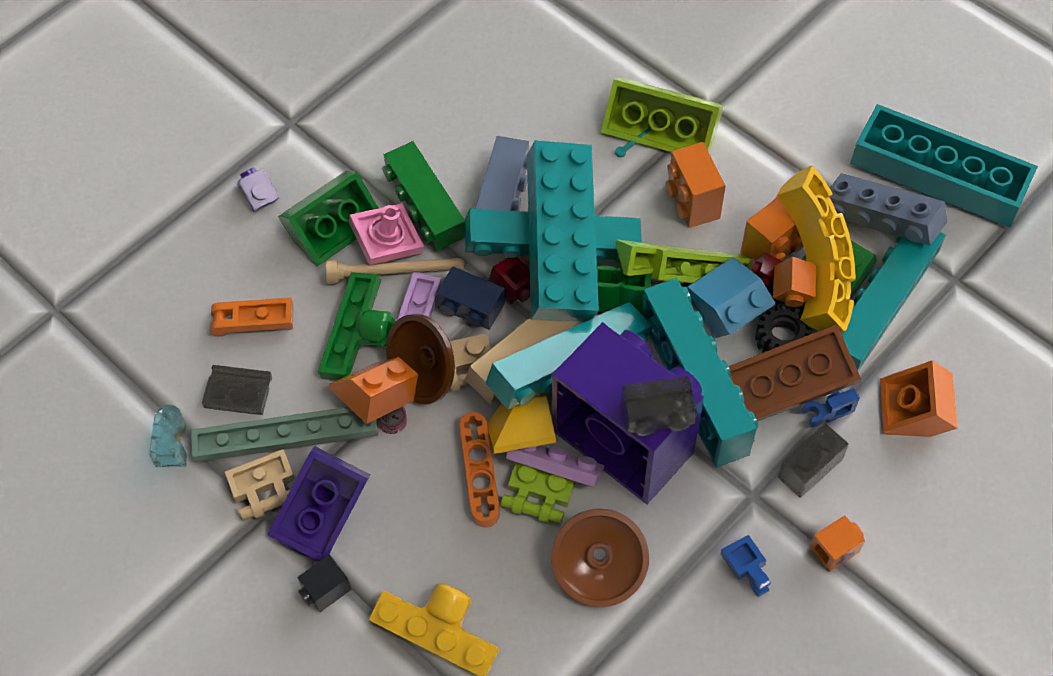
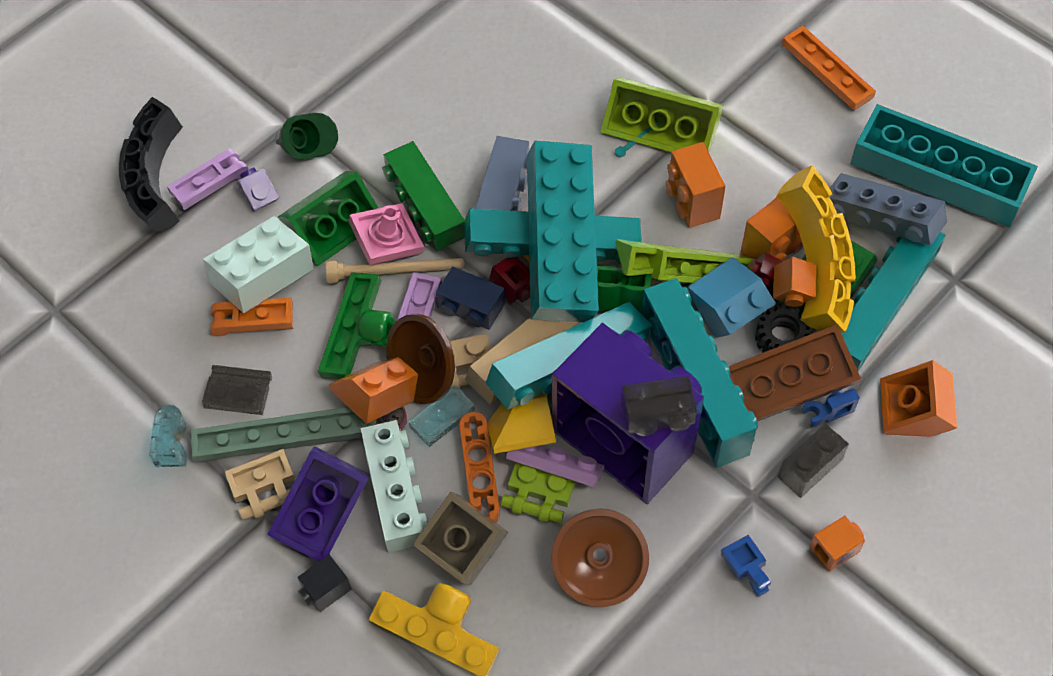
none -> black brick [119,97,183,231]
none -> lavender plate [167,149,249,210]
none -> light aqua brick [203,216,314,313]
none -> dark green piece [276,113,338,160]
none -> light aqua brick [361,420,427,553]
none -> clear light blue plate [409,385,475,447]
none -> dark tan brick [412,492,509,585]
none -> orange plate [782,26,876,111]

